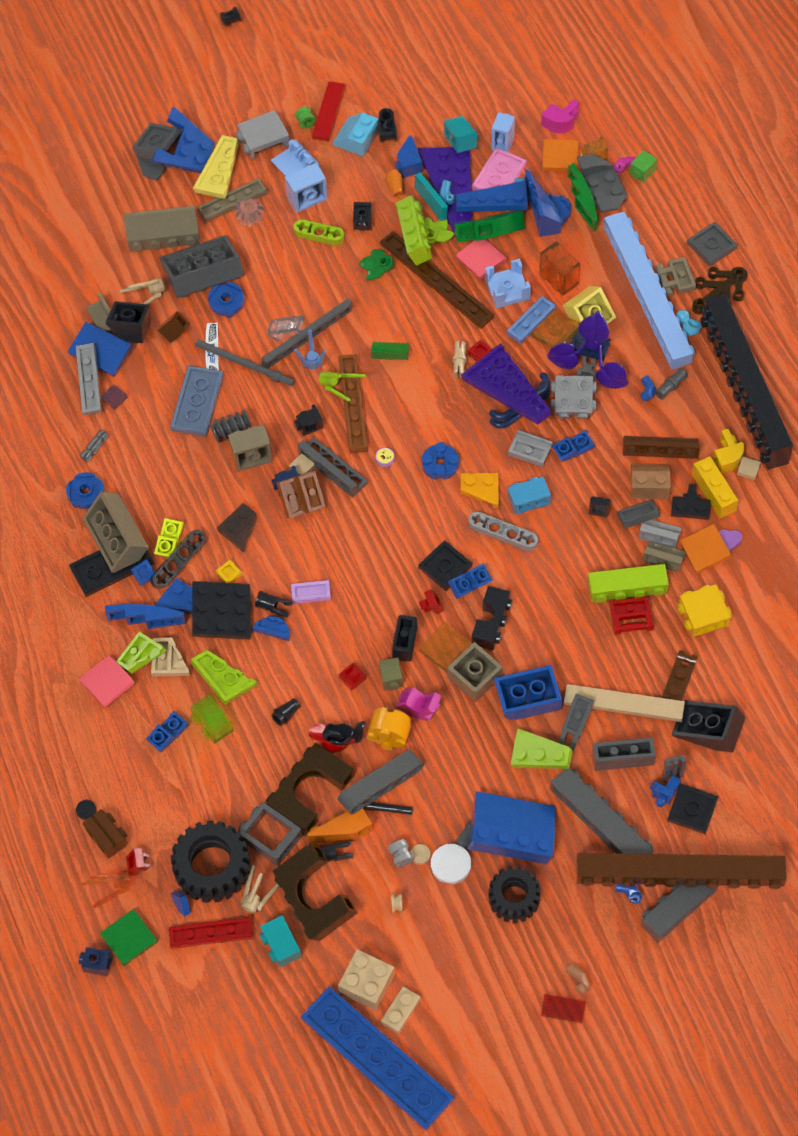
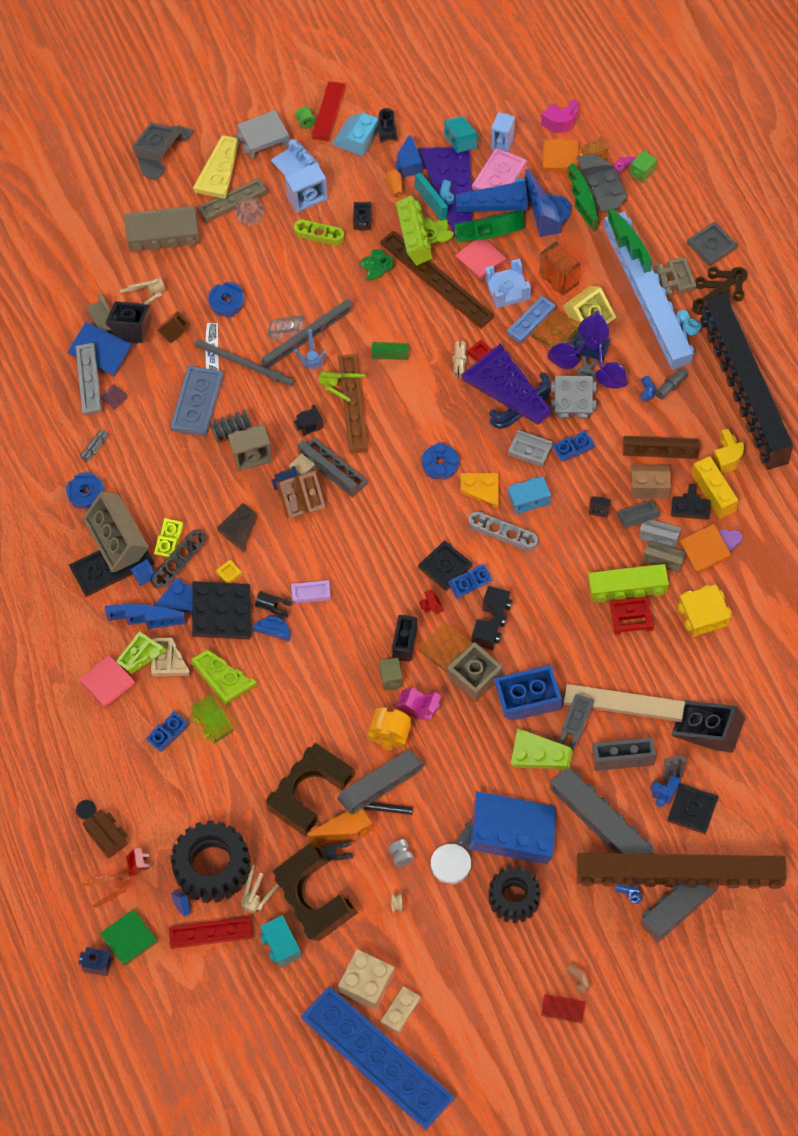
blue wing [151,106,215,173] -> none
dark grey slope [159,235,244,298] -> none
black bush [219,7,241,27] -> none
dark grey window [238,802,303,867] -> none
black cone [271,698,300,726] -> none
black hair [309,721,366,753] -> none
red tile [339,663,366,691] -> none
tile [376,448,395,467] -> none
tan piece [411,844,431,865] -> none
reddish brown plate [662,650,698,701] -> none
tan tile [737,457,761,480] -> none
none -> green slope [608,208,652,273]

